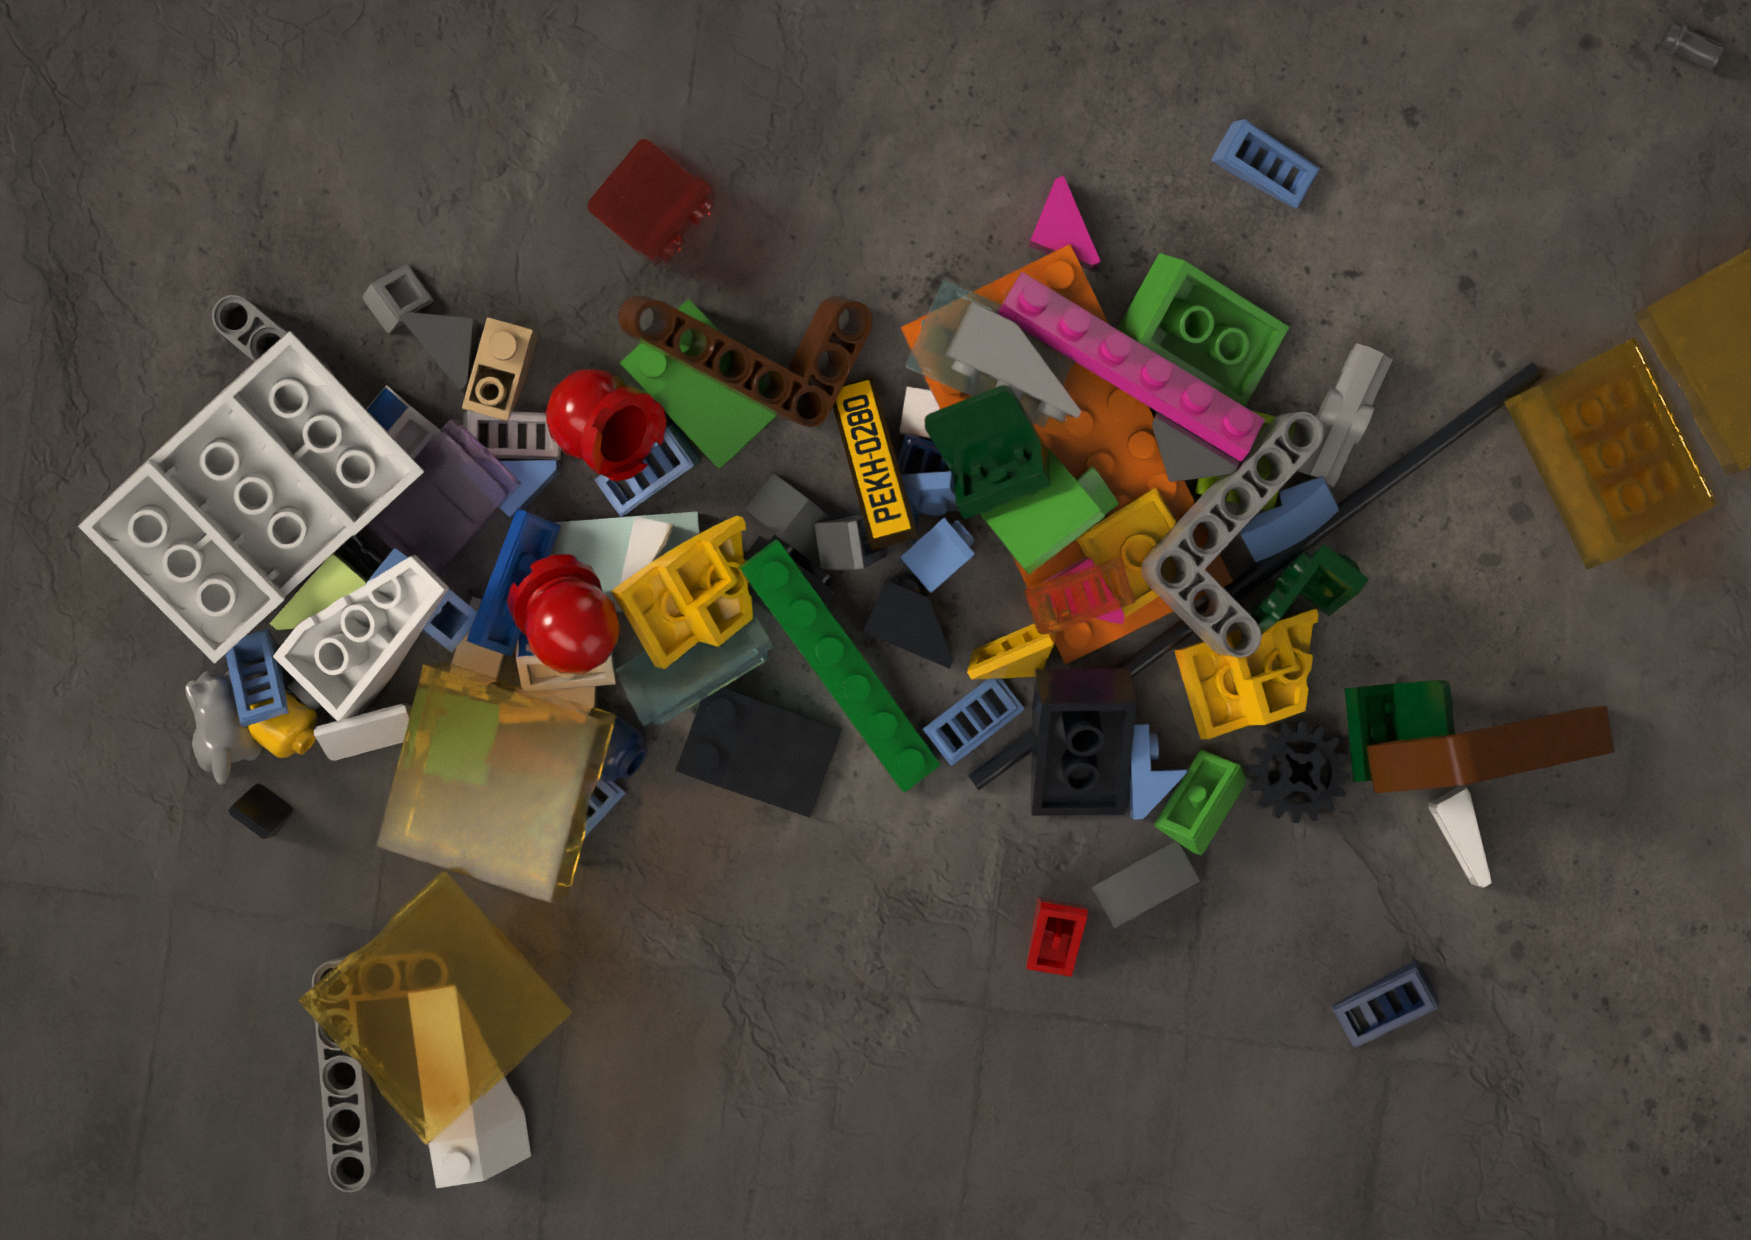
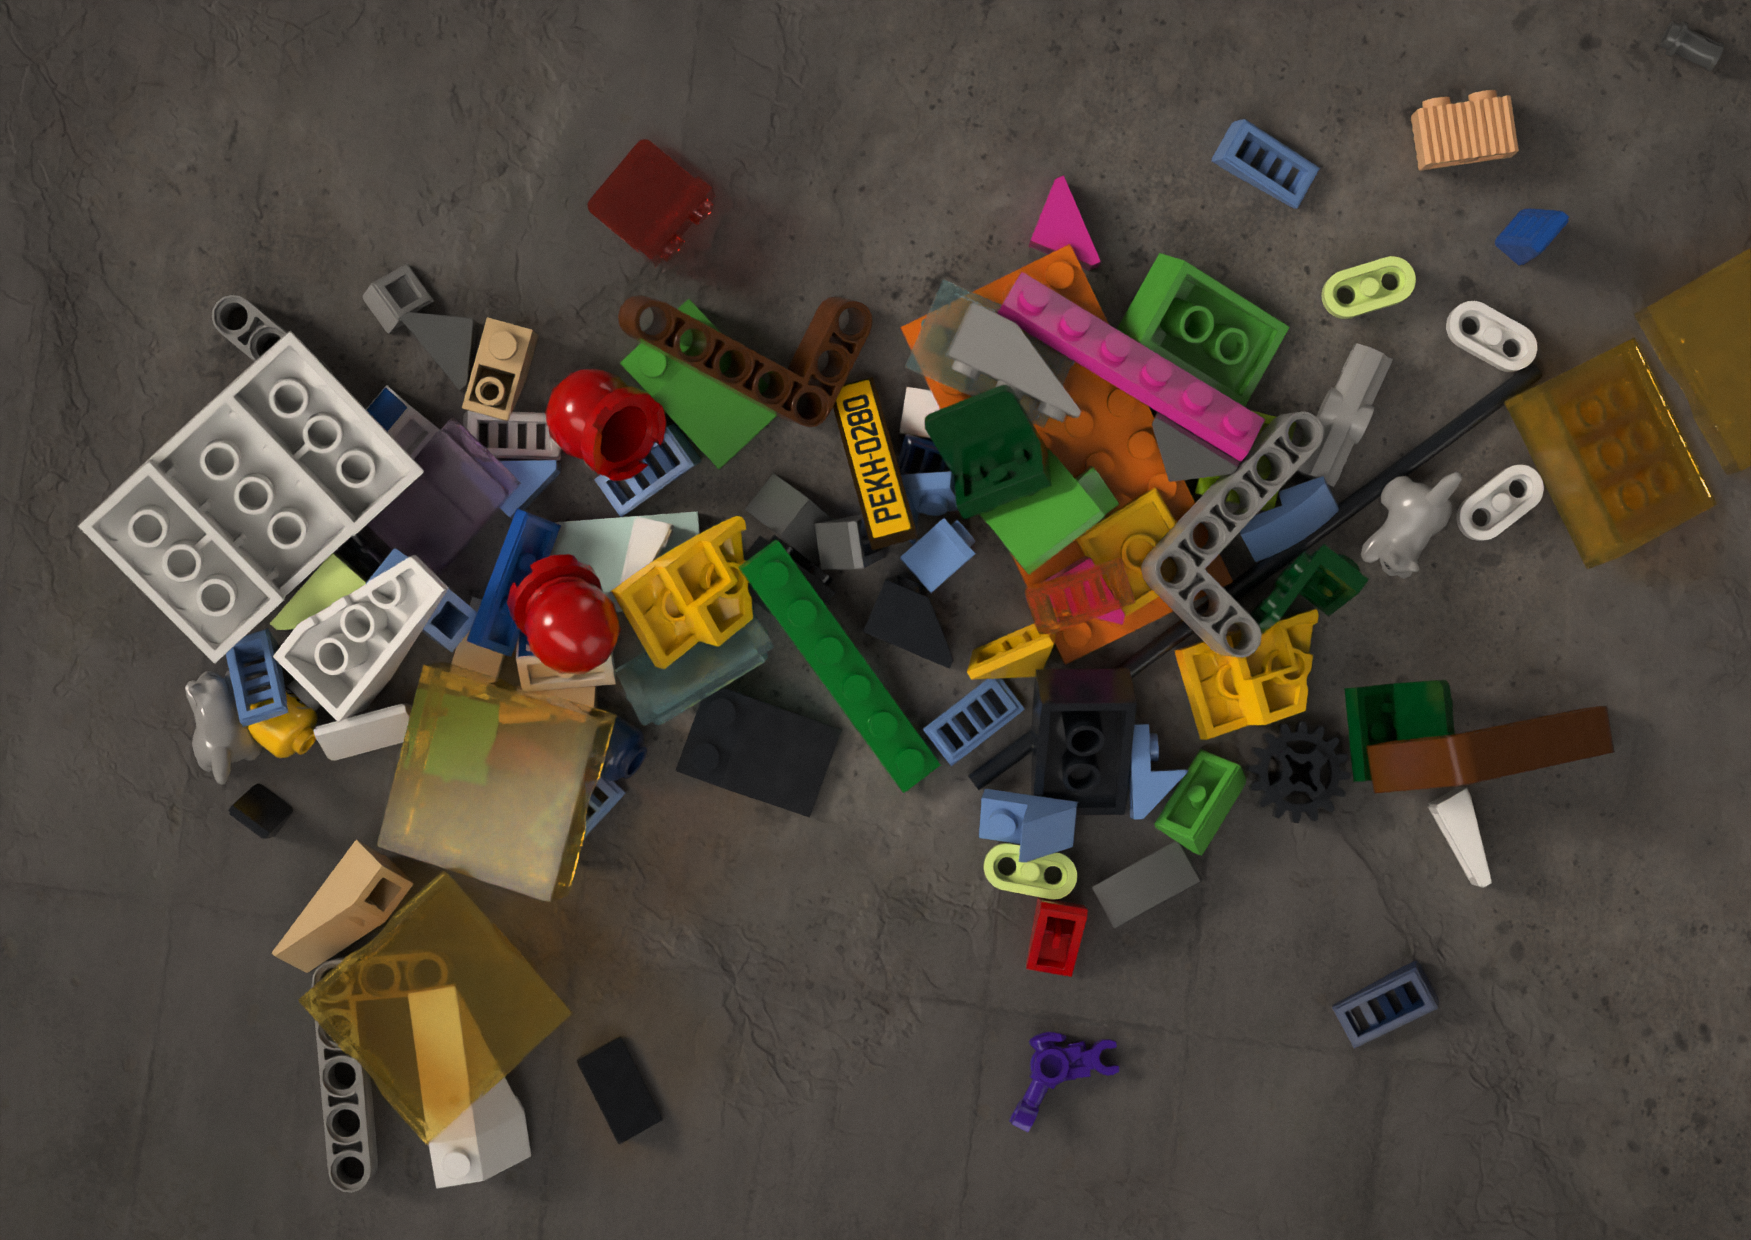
none -> tan slope [272,839,414,973]
none -> black slope [576,1036,663,1144]
none -> medium blue slope [979,789,1078,863]
none -> yellowish green plate [983,843,1077,900]
none -> dark purple piece [1009,1032,1119,1132]
none -> yellowish green plate [1322,256,1416,319]
none -> light grey animal [1361,472,1462,579]
none -> light nougat brick [1411,90,1519,171]
none -> white plate [1446,301,1537,372]
none -> white plate [1456,465,1544,541]
none -> blue slope [1495,209,1569,266]

